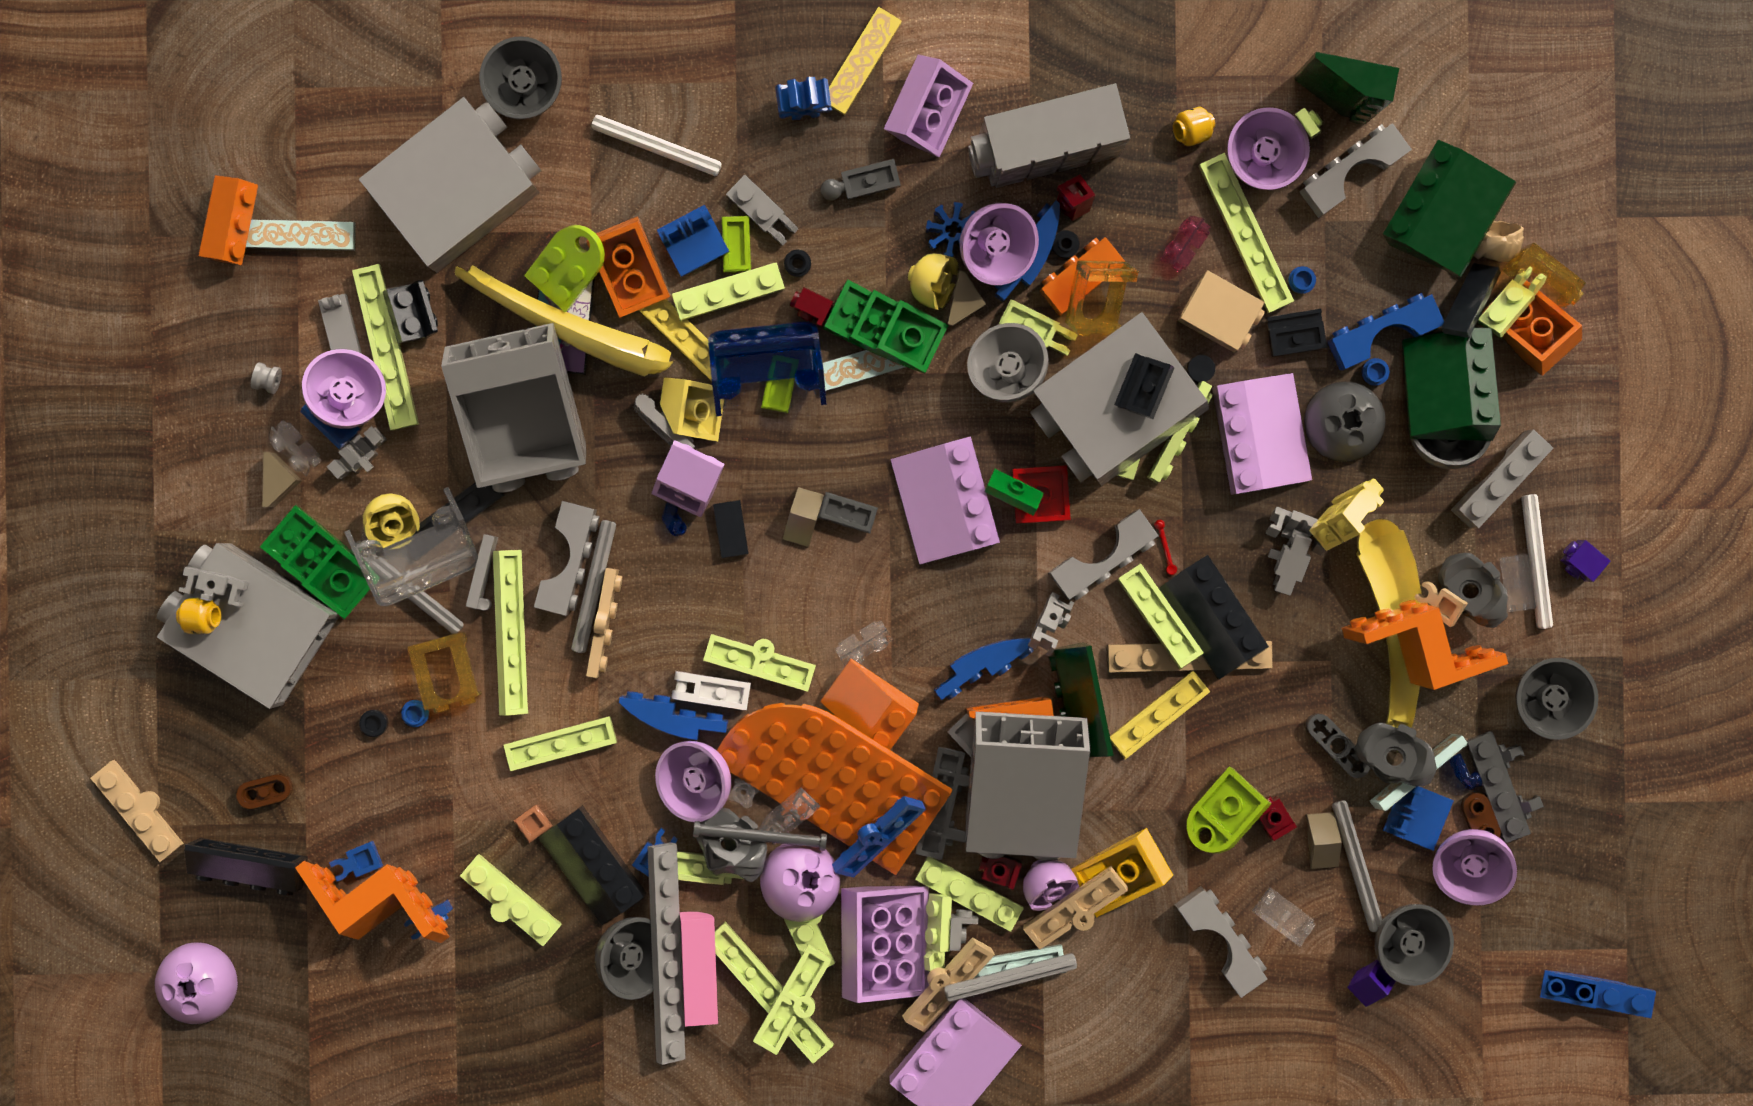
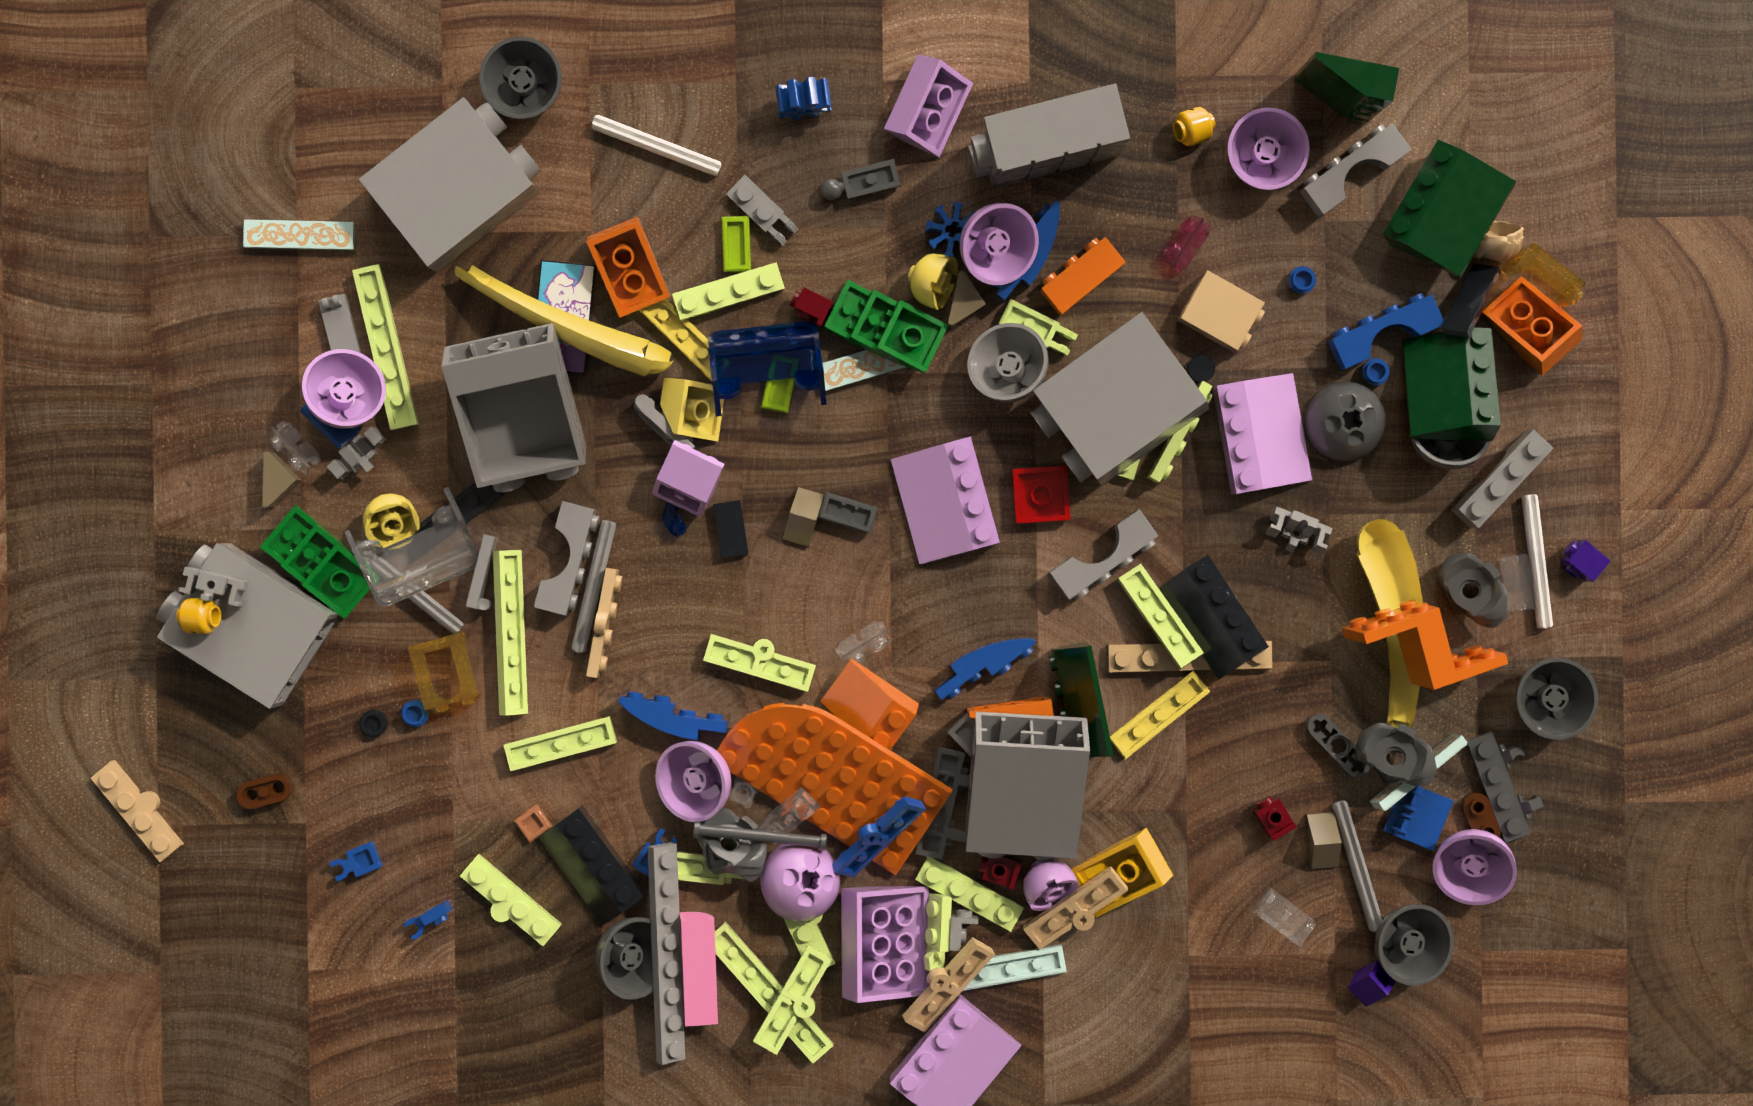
lavender piece [155,943,238,1024] -> none
black slope [184,838,308,895] -> none
orange brick [199,175,258,265] -> none
light grey wheel [251,362,282,394] -> none
orange bracket [295,861,450,943] -> none
black bracket [383,280,438,344] -> none
lime plate [524,225,605,312] -> none
blue hinge [657,205,730,277] -> none
white plate [671,671,751,710] -> none
black plate [784,249,811,277] -> none
tile [829,7,902,115] -> none
light grey axle [944,953,1077,1002] -> none
green plate [984,469,1044,516] -> none
light grey piece [1028,592,1074,656] -> none
black plate [1052,230,1080,258] -> none
dark red brick [1057,174,1095,221] -> none
clear yellow panel [1065,261,1139,336] -> none
black plate [1114,353,1174,419] -> none
red hinge [1154,520,1177,575] -> none
light grey arch [1174,886,1267,998] -> none
lime plate [1187,766,1271,854] -> none
yellowish green plate [1199,153,1294,313] -> none
black plate [1266,309,1328,357] -> none
light grey piece [1268,529,1312,596] -> none
yellowish green hinge [1295,108,1323,139] -> none
light yellow hips [1309,478,1384,551] -> none
tan plate [1415,582,1468,627] -> none
clear blue arm [1449,754,1482,790] -> none
yellowish green hinge [1478,265,1547,338] -> none
blue slope [1540,970,1656,1019] -> none

